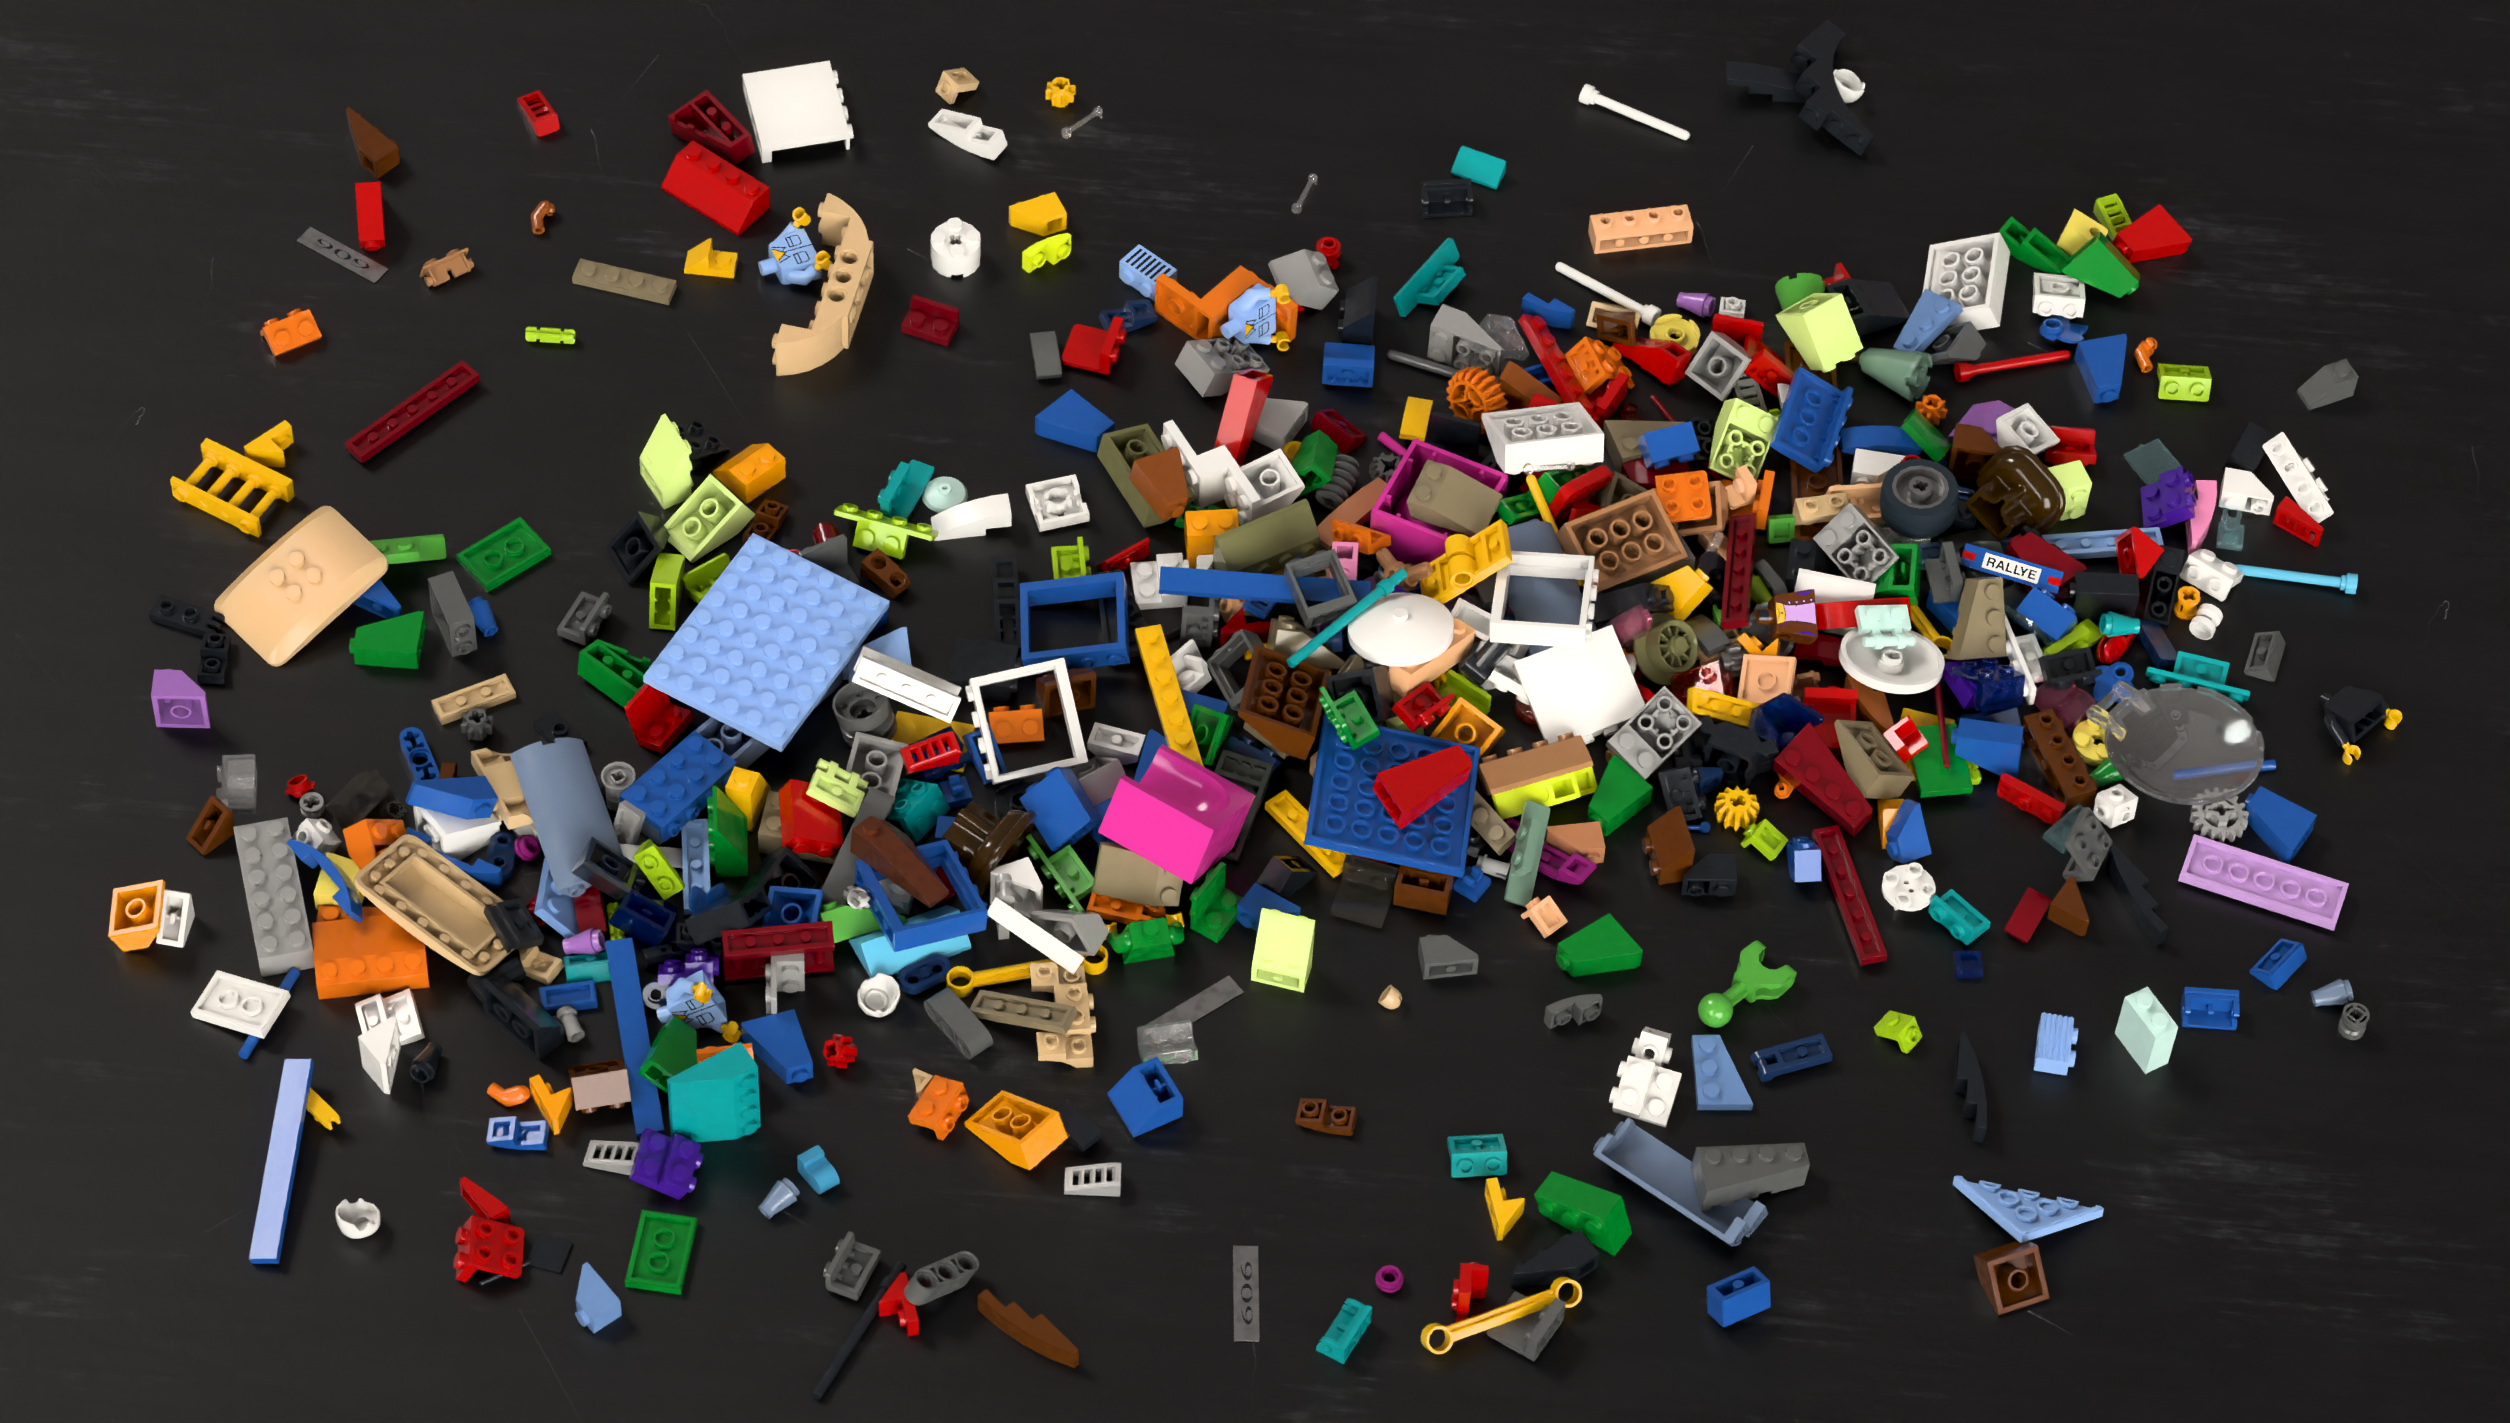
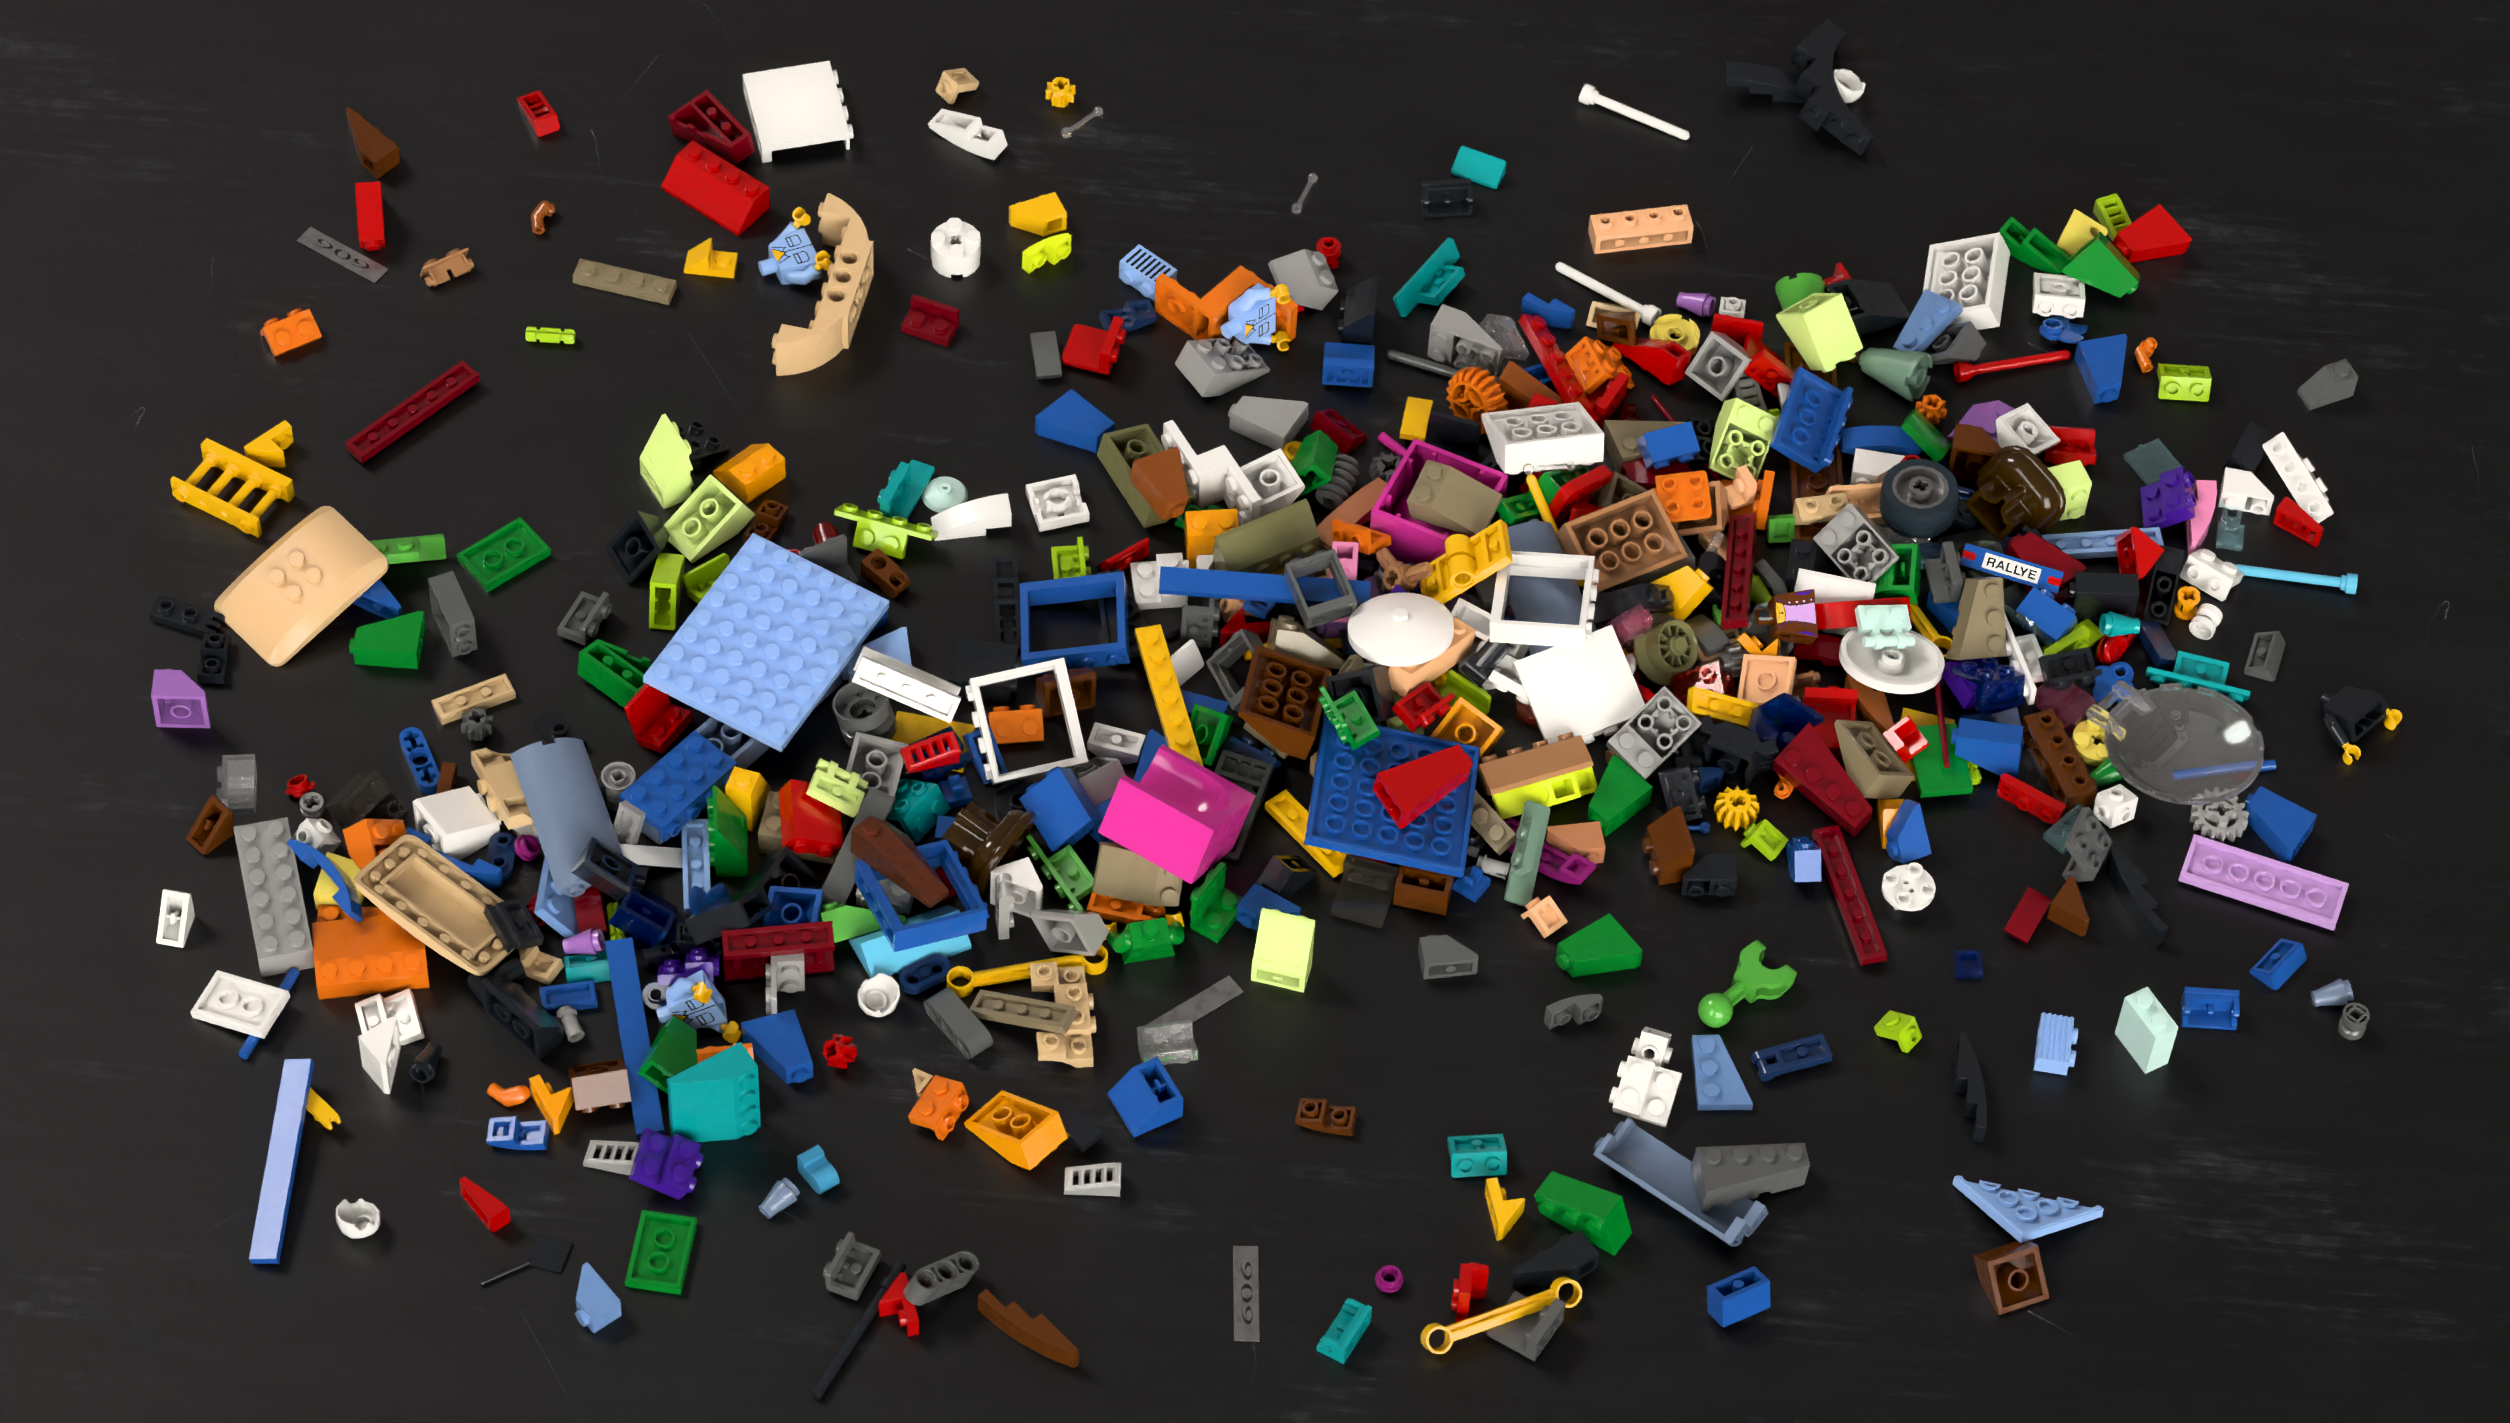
light orange slope [108,880,165,952] -> none
blue slope [405,776,498,819] -> none
red bracket [453,1215,524,1282] -> none
blue cone [468,596,498,637] -> none
lime bracket [632,839,685,900] -> none
light grey axle [843,885,871,910] -> none
white sticker [987,897,1084,974] -> none
white bracket [1177,654,1212,693] -> none
slope [1214,368,1274,467] -> none
teal bar [1286,568,1408,668] -> none
dark blue plate [1327,626,1348,653] -> none
tan hinge [1378,985,1402,1010] -> none
teal bracket [1928,889,1991,946] -> none

